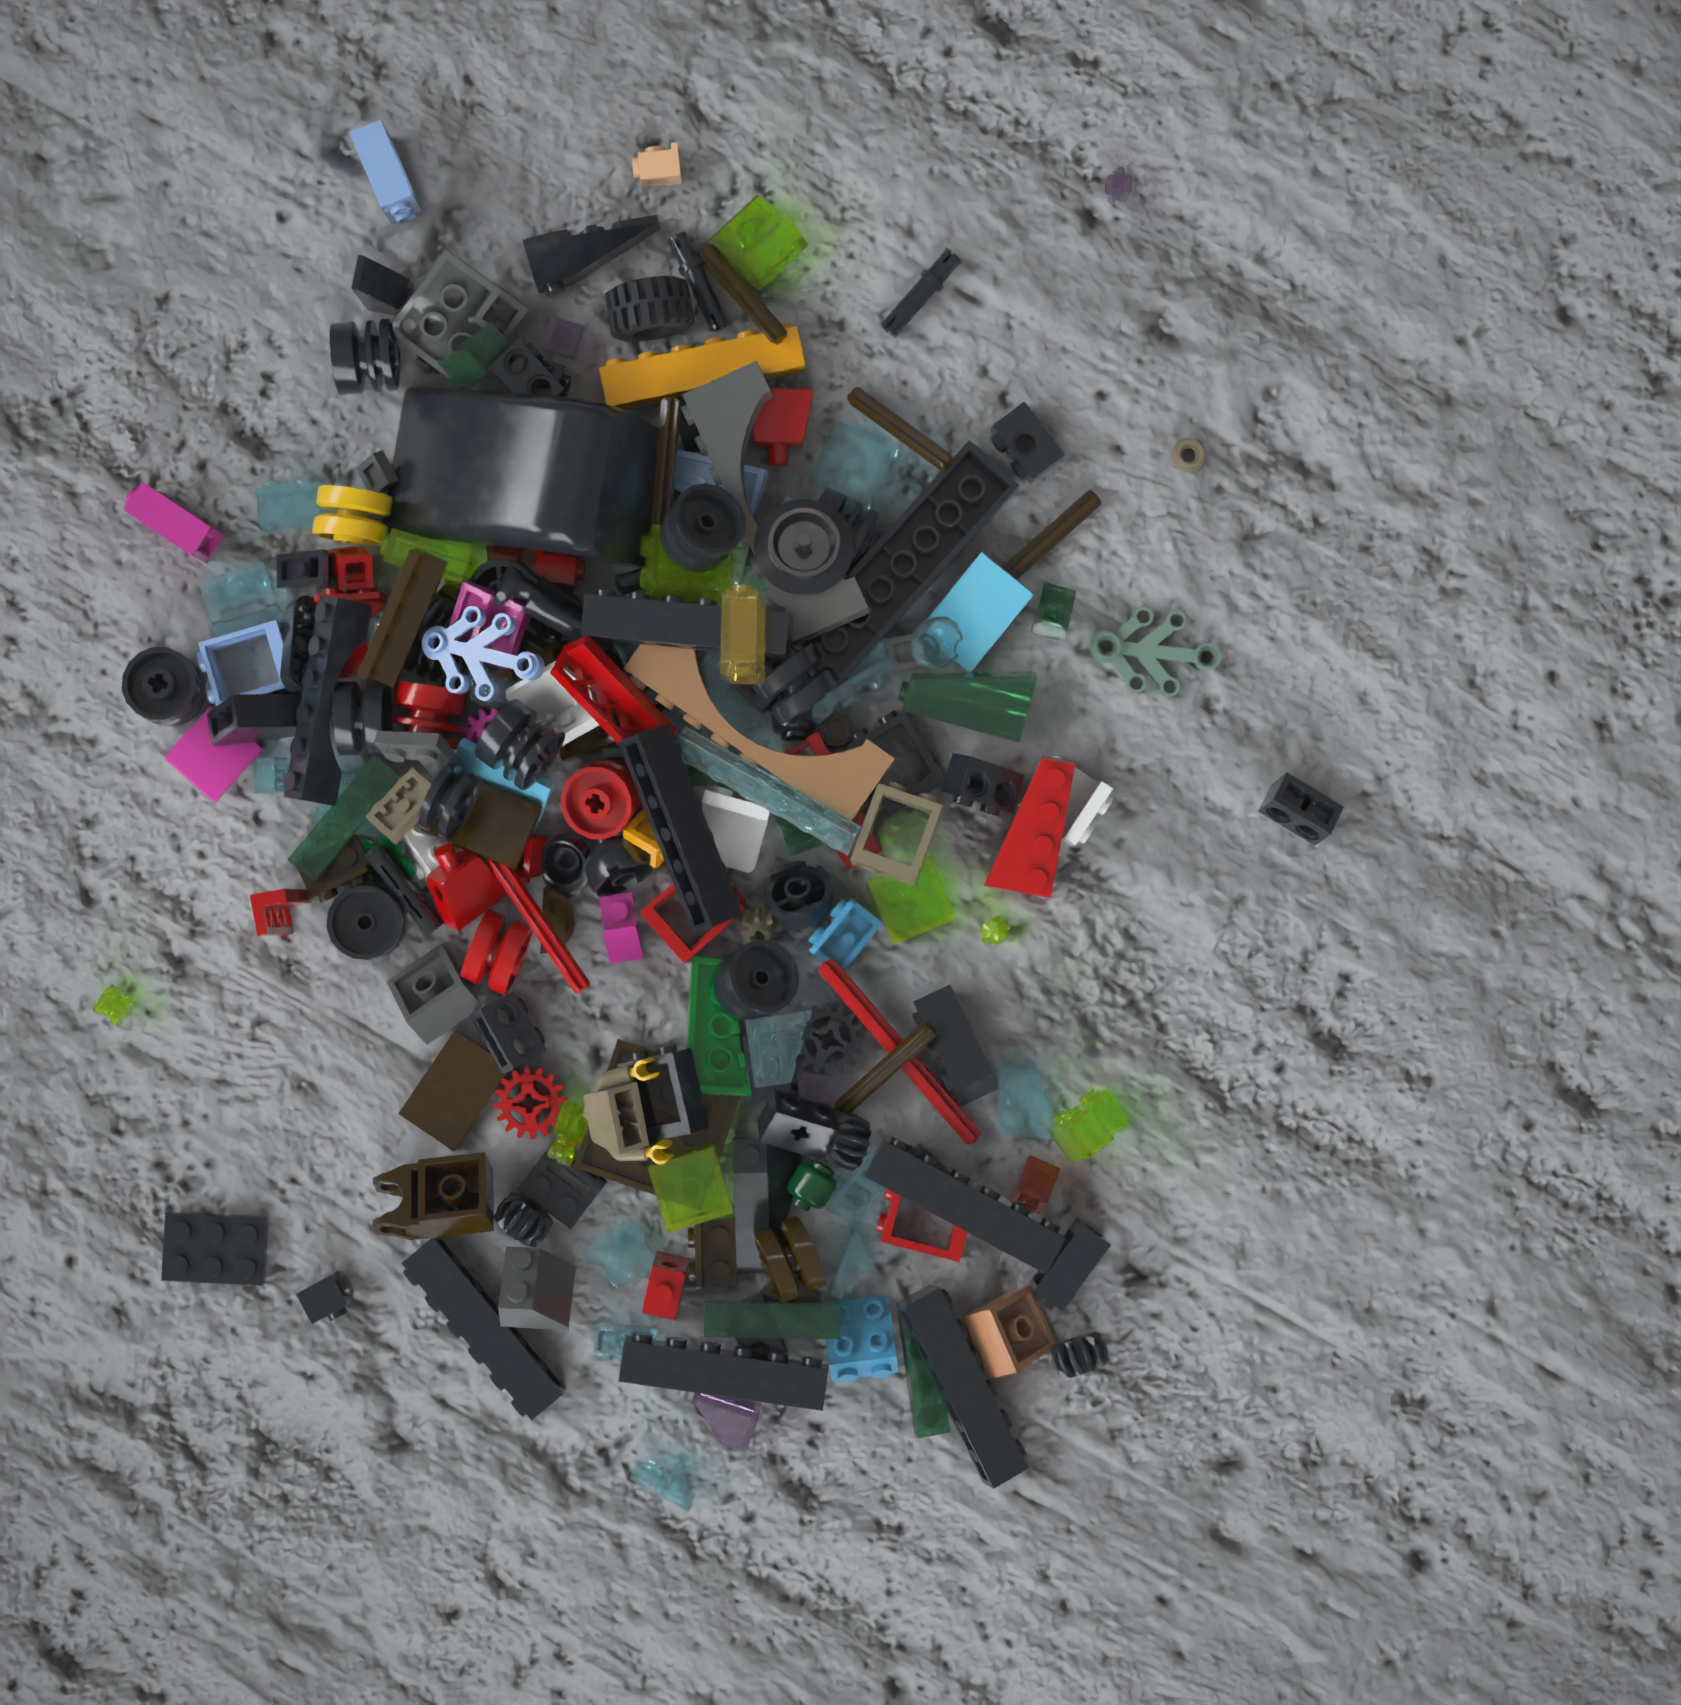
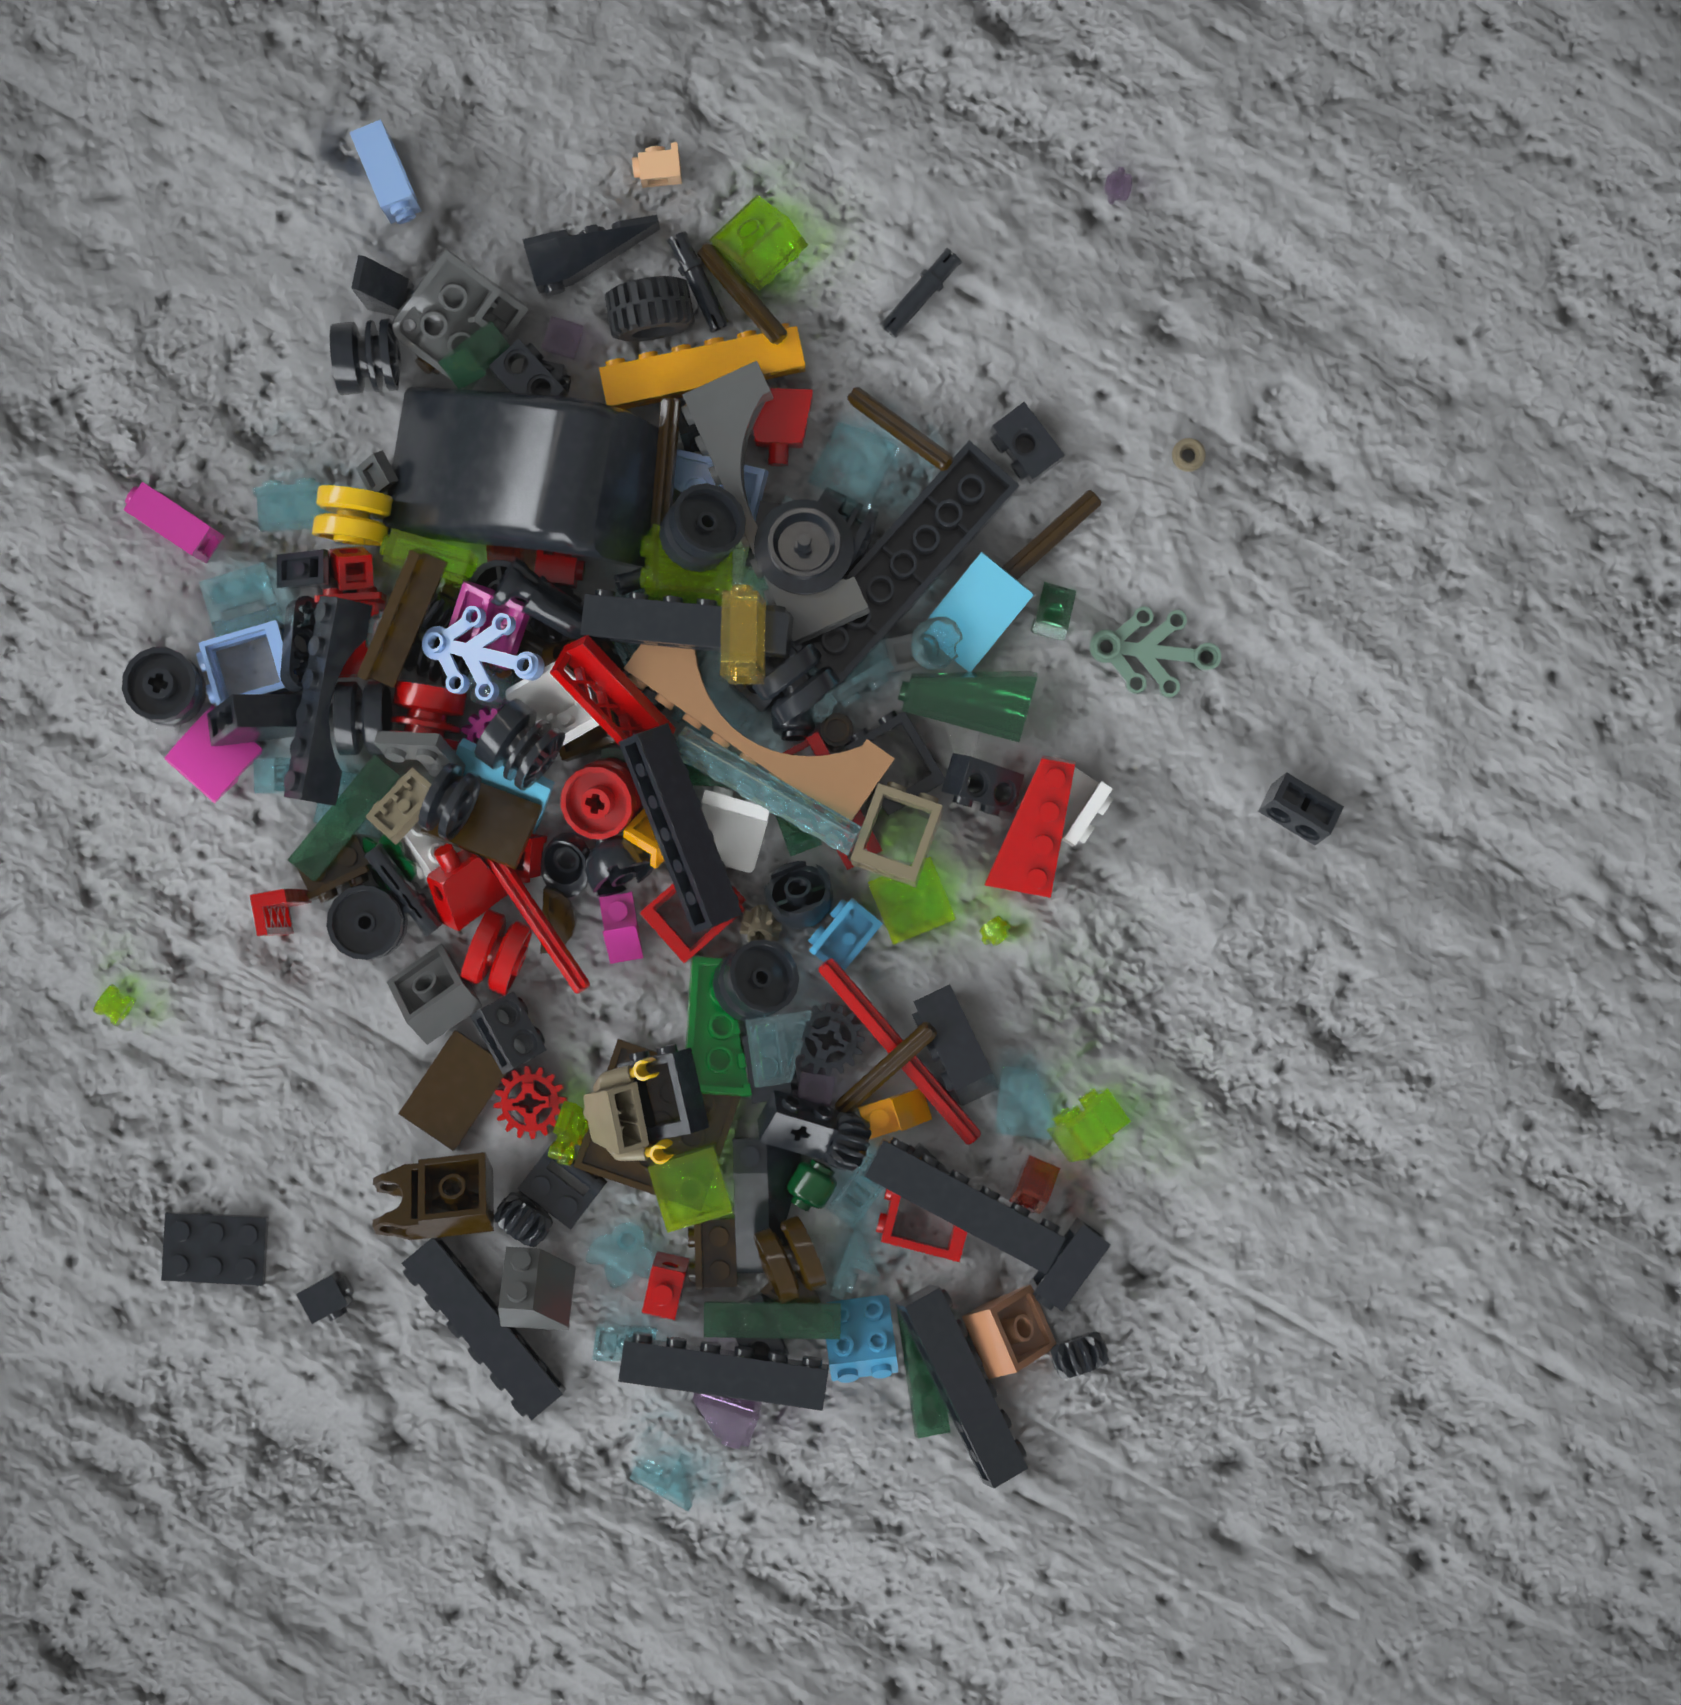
none -> light orange slope [858,1088,932,1140]

